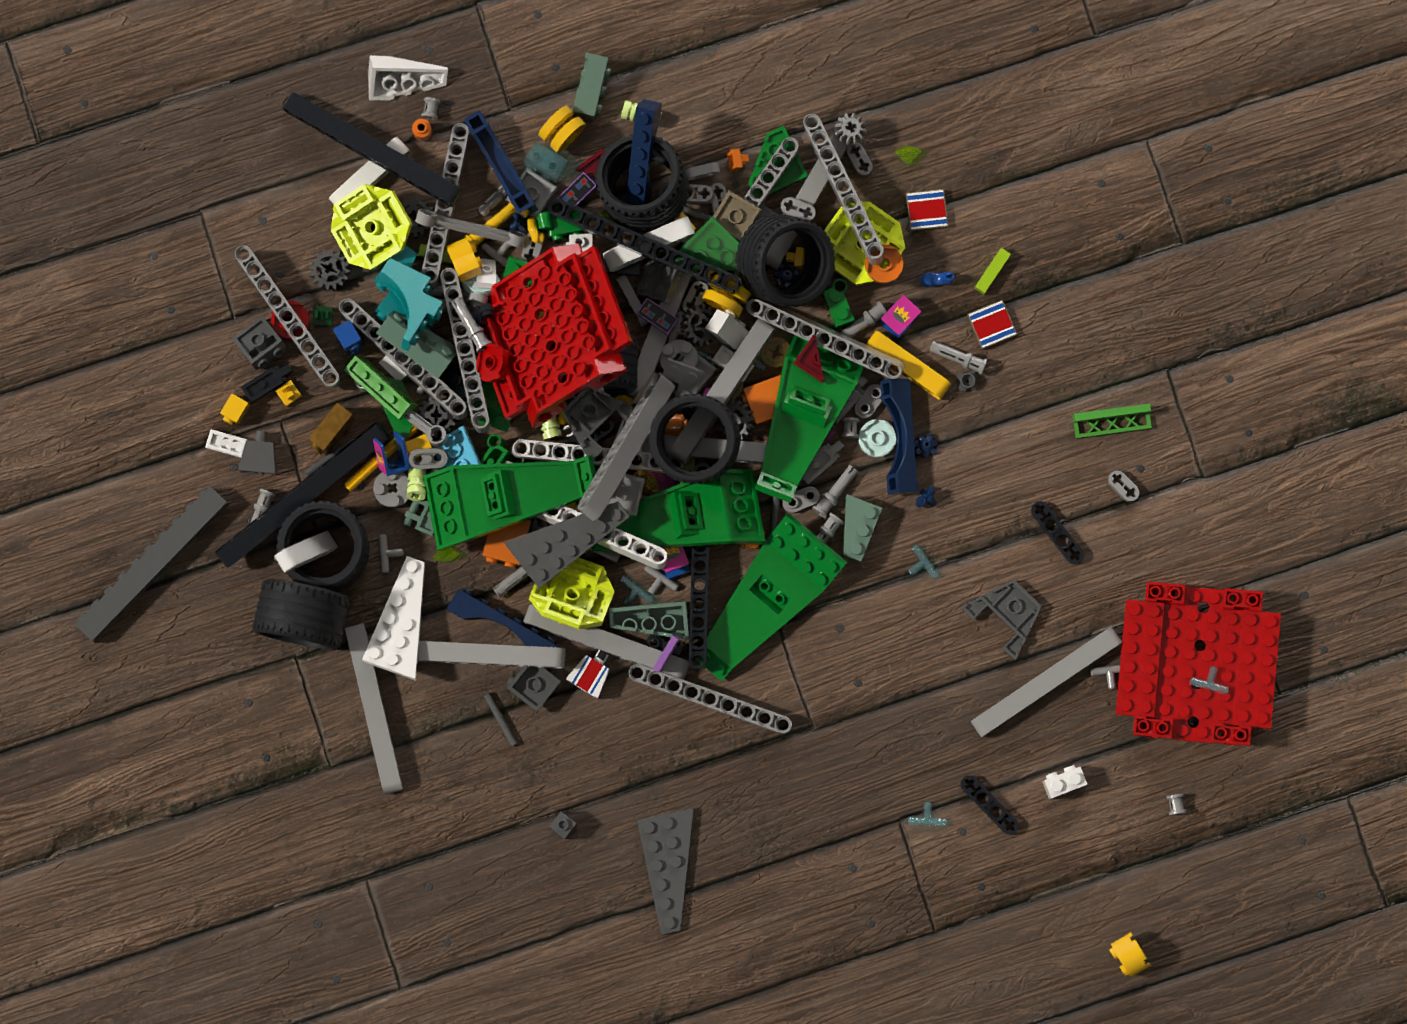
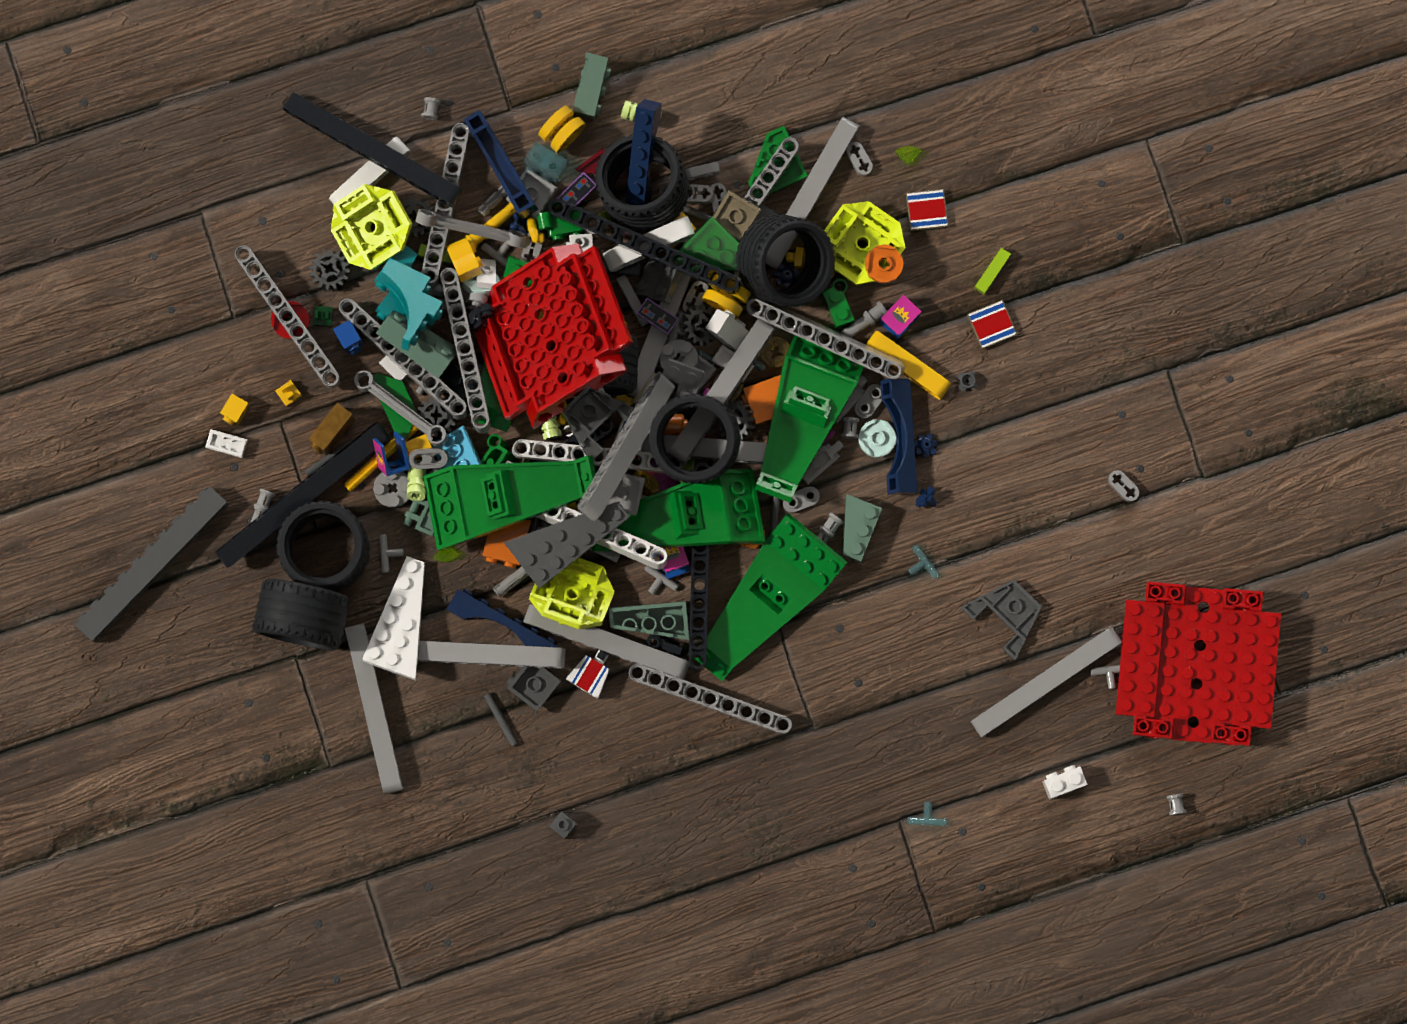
dark grey plate [232,316,287,371] -> none
dark grey torso [238,430,277,476] -> none
black hinge [241,364,294,404] -> none
white beam [274,531,338,573] -> none
bright green fence [344,355,418,420] -> none
white wedge [368,56,448,101] -> none
orange brick [412,119,432,141] -> none
light grey pin [451,297,492,353] -> none
red plate [476,343,509,383] -> none
clear light blue piece [620,575,654,606] -> none
dark grey wing [637,808,694,935] -> none
medium lavender tile [653,635,680,672] -> none
orange tile [726,149,749,172] -> none
light grey beam [781,197,816,221] -> none
dark red tile [793,335,825,384] -> none
light grey beam [803,114,885,265] -> none
light grey pin [812,465,859,519] -> none
light grey gear [834,113,867,145] -> none
blue piece [920,272,955,287] -> none
light grey pin [929,341,988,375] -> none
black beam [960,775,1019,835] -> none
black beam [1030,501,1084,565] -> none
bright green fence [1072,404,1152,439] -> none
yellow brick [1109,932,1151,977] -> none
clear light blue piece [1190,666,1229,694] -> none

